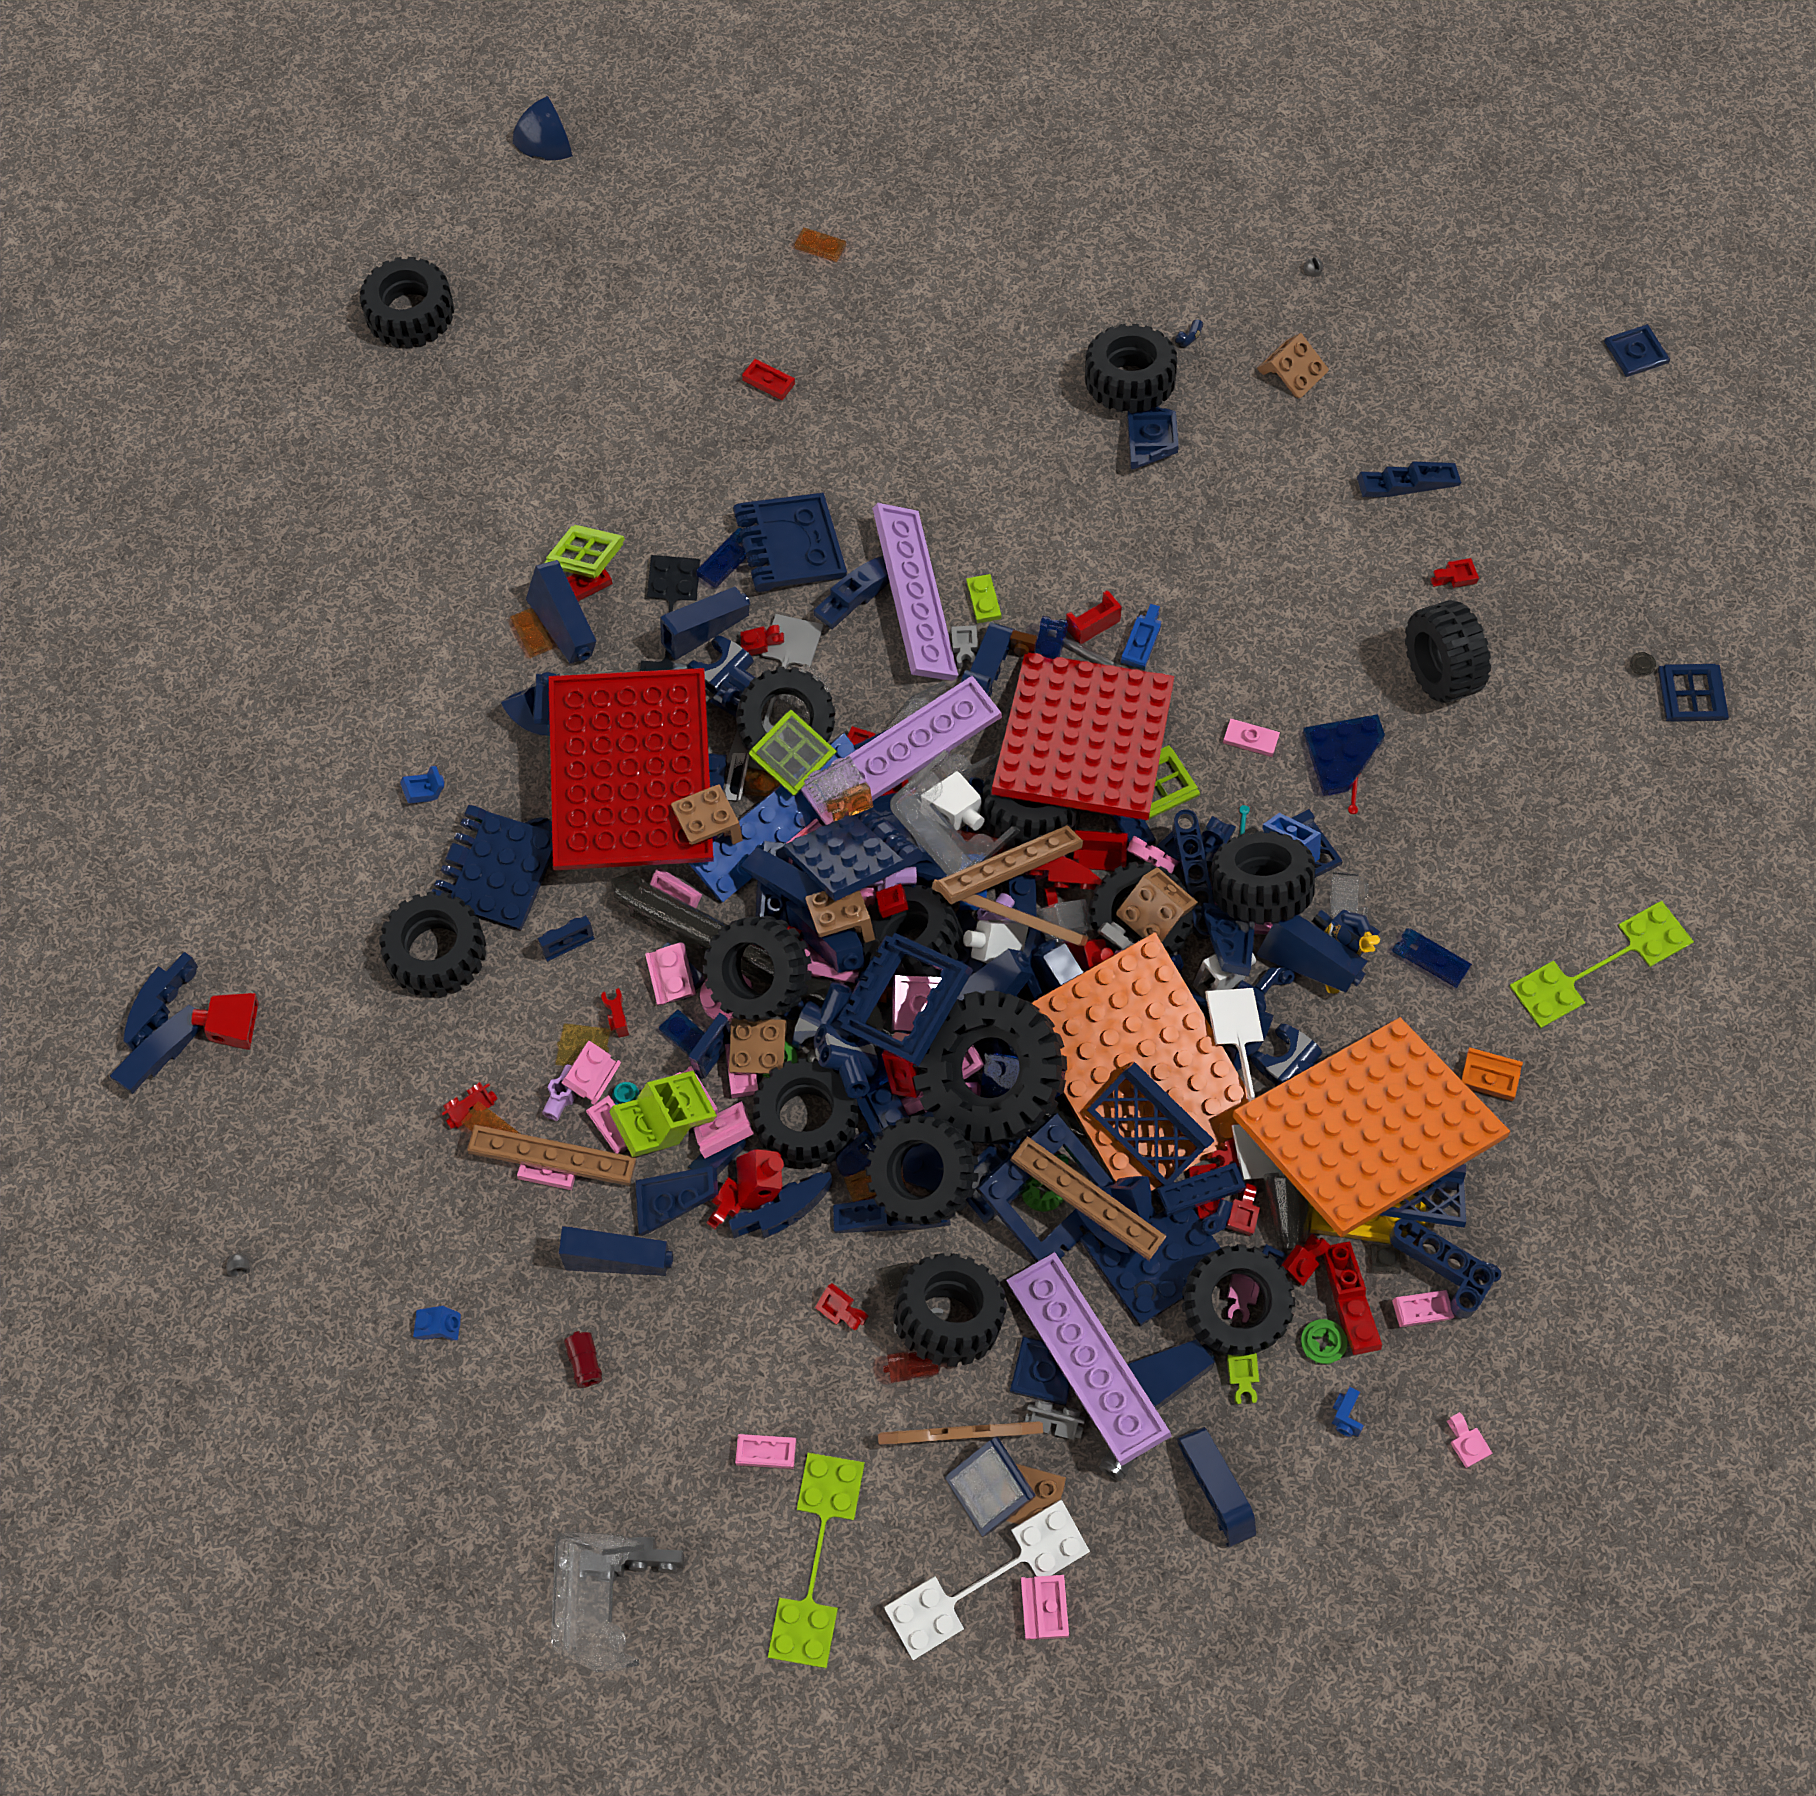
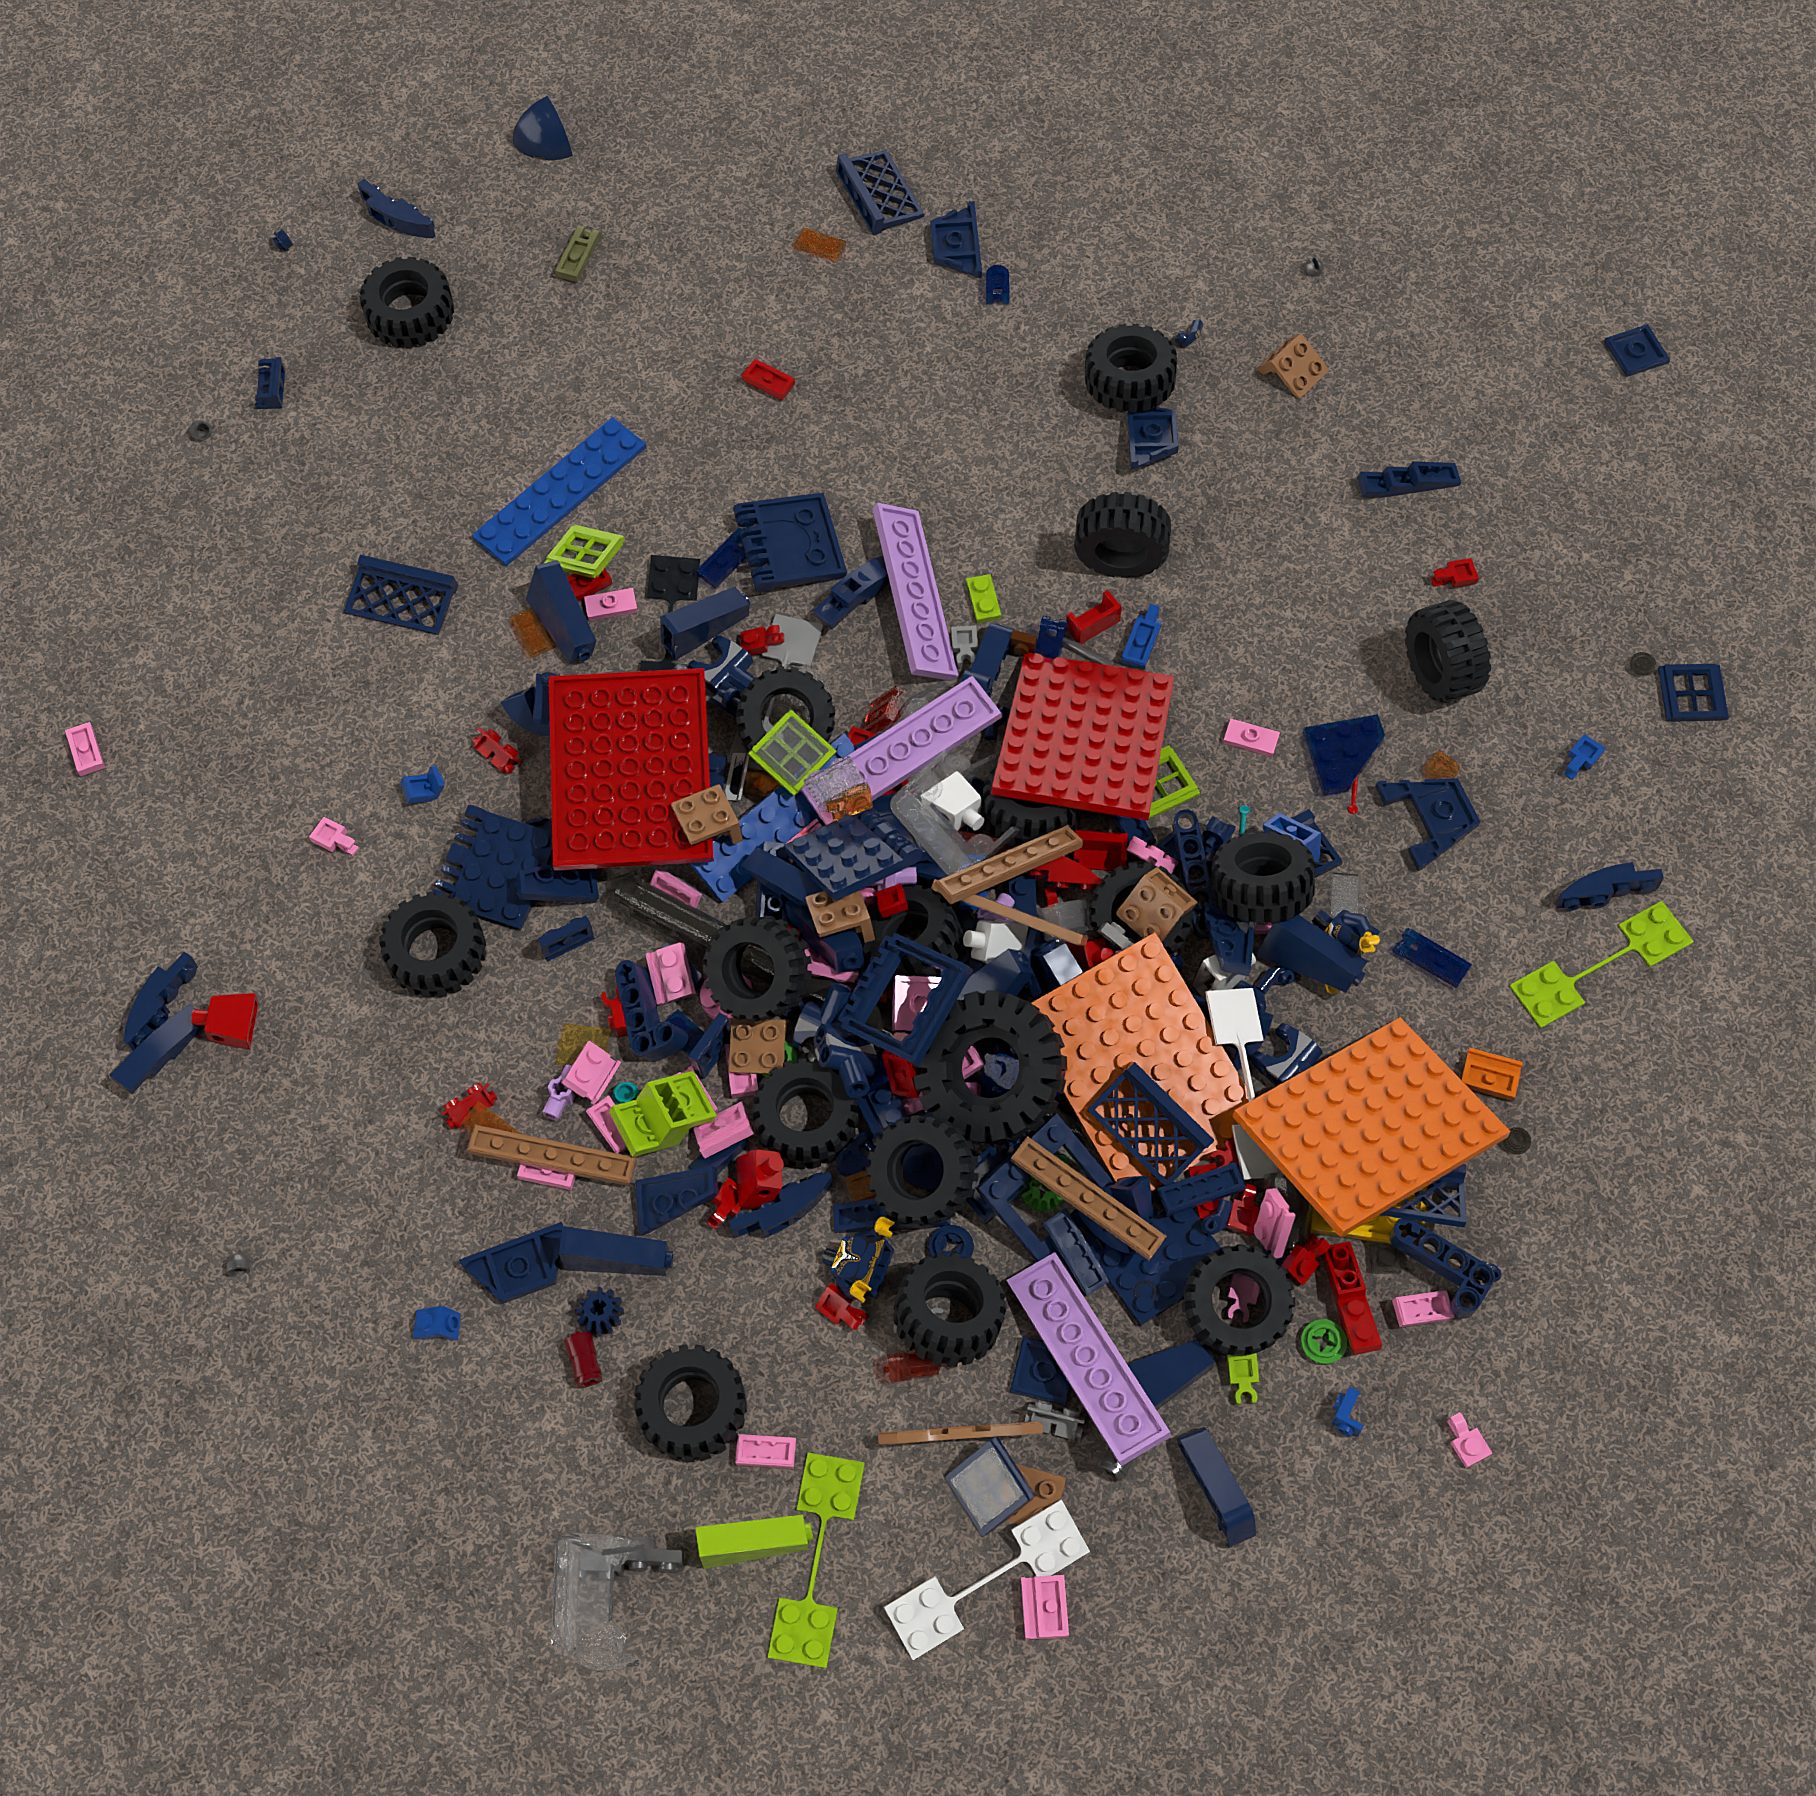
none -> bright pink plate [65,722,105,776]
none -> flat silver hinge [190,420,211,440]
none -> dark blue hinge [255,357,285,409]
none -> dark blue plate [273,229,294,251]
none -> bright pink plate [309,817,359,856]
none -> dark blue fence [344,555,459,635]
none -> dark blue slope [357,179,436,239]
none -> dark blue wing [459,1222,563,1304]
none -> blue plate [472,417,647,567]
none -> red hinge [472,727,523,774]
none -> dark blue wing [517,864,599,903]
none -> olive plate [555,225,602,283]
none -> dark blue gear [575,1287,624,1337]
none -> bright pink plate [584,588,638,621]
none -> dark blue beam [615,960,688,1062]
none -> black tyre [634,1344,747,1462]
none -> lime slope [695,1515,813,1569]
none -> torso [822,1217,895,1303]
none -> dark blue fence [835,150,924,236]
none -> clear red plate [862,686,904,733]
none -> dark blue gear [929,1225,974,1259]
none -> dark blue wing [930,201,982,277]
none -> dark blue arm [984,706,1010,740]
none -> clear blue plate [986,265,1010,304]
none -> dark blue plate [1041,1208,1110,1296]
none -> black tyre [1074,492,1171,578]
none -> bright pink plate [1254,1188,1296,1258]
none -> dark blue wing [1375,778,1480,871]
none -> clear orange tile [1425,750,1459,779]
none -> clear smoke plate [1503,1127,1531,1155]
none -> dark blue slope [1556,862,1664,911]
none -> blue plate [1563,734,1606,780]

